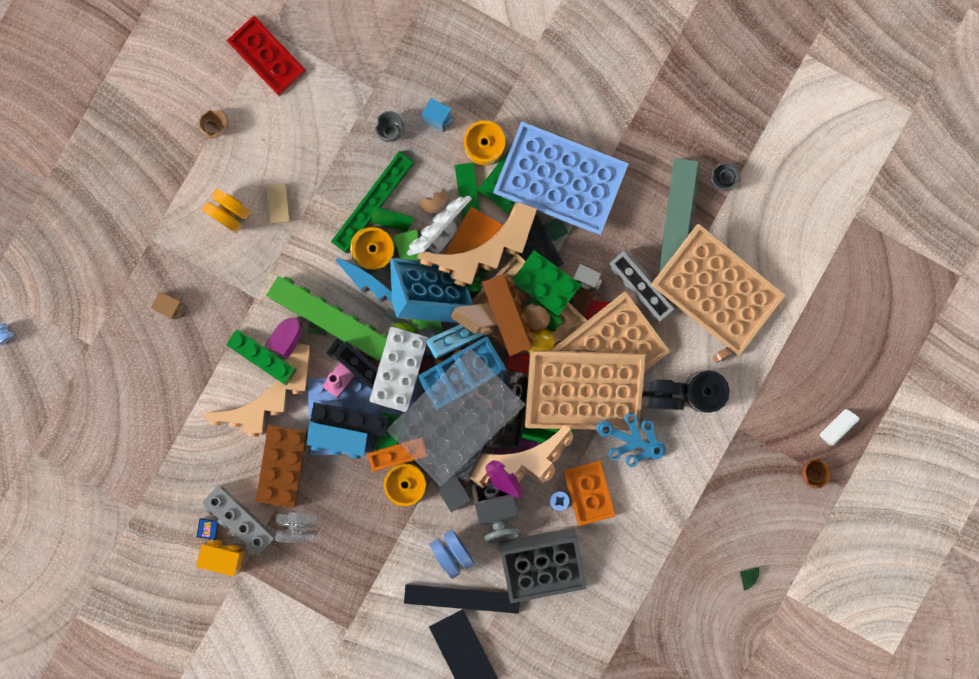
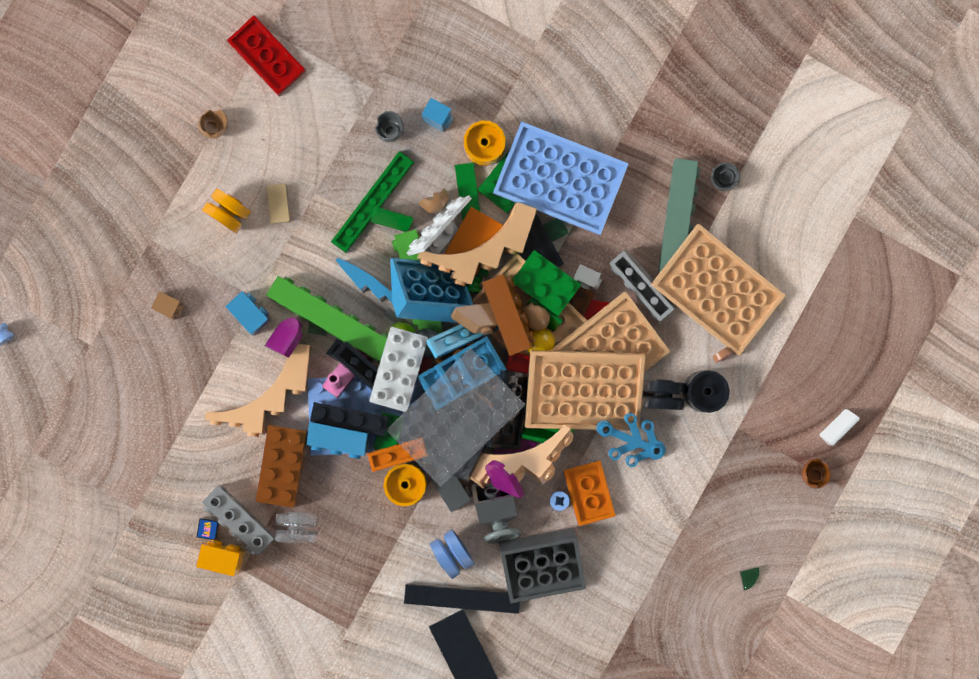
green plate [226,329,297,386] -> none
light orange wheel [350,227,394,270] -> none
none -> dark azure brick [225,291,270,336]

